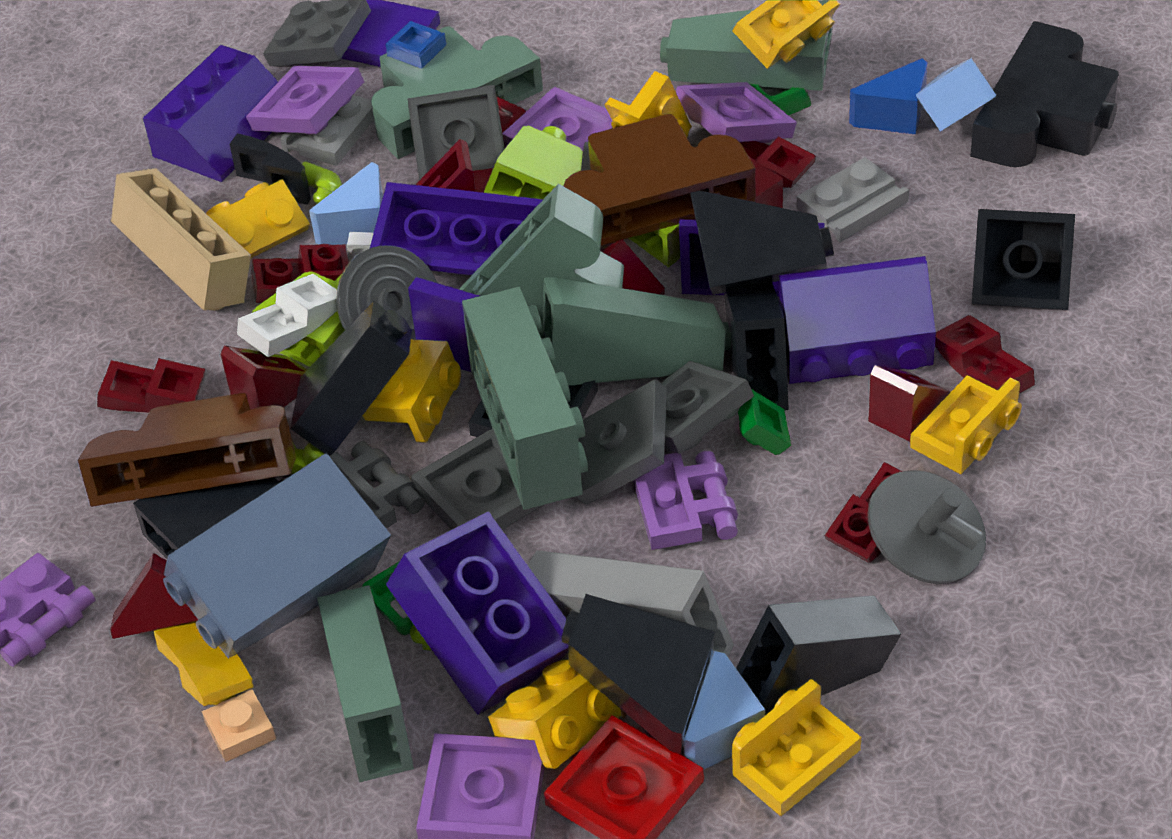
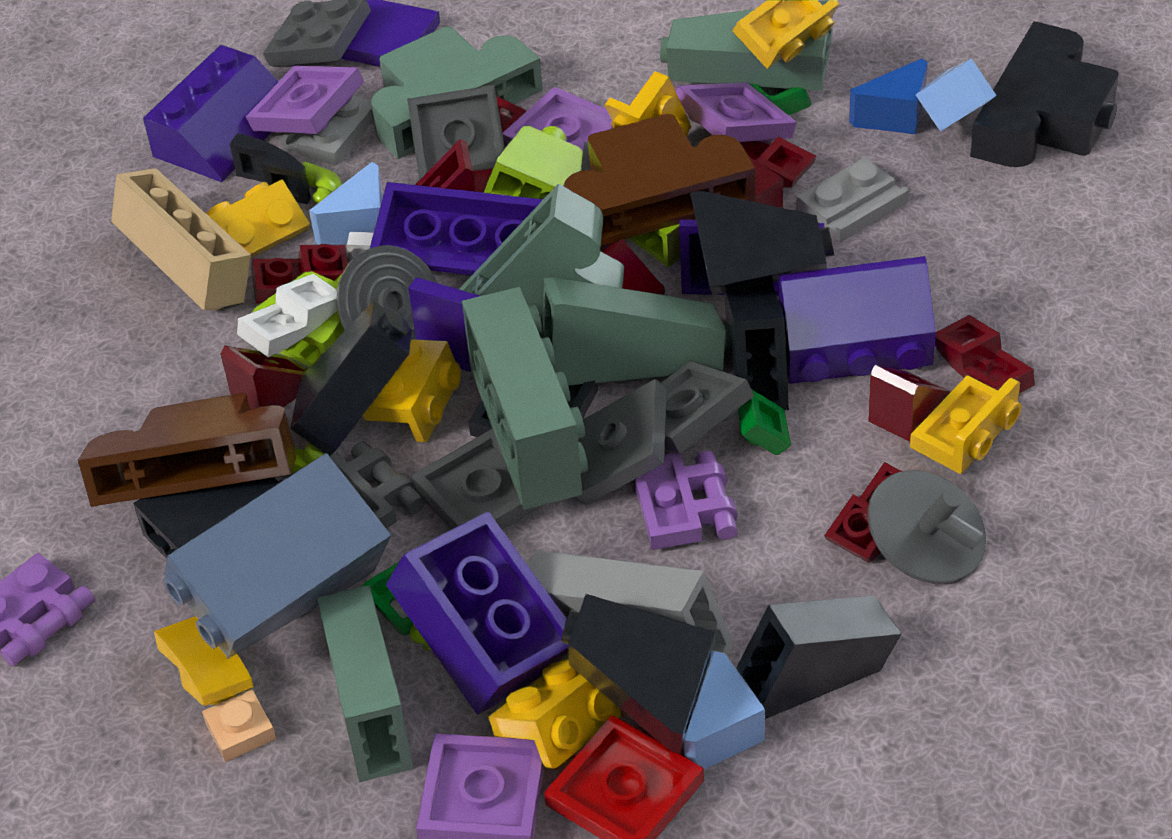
dark red slope [97,358,206,413] -> none
dark red slope [110,553,198,639] -> none
blue tile [385,21,446,69] -> none
yellow bracket [732,679,861,816] -> none
black slope [971,209,1075,310] -> none

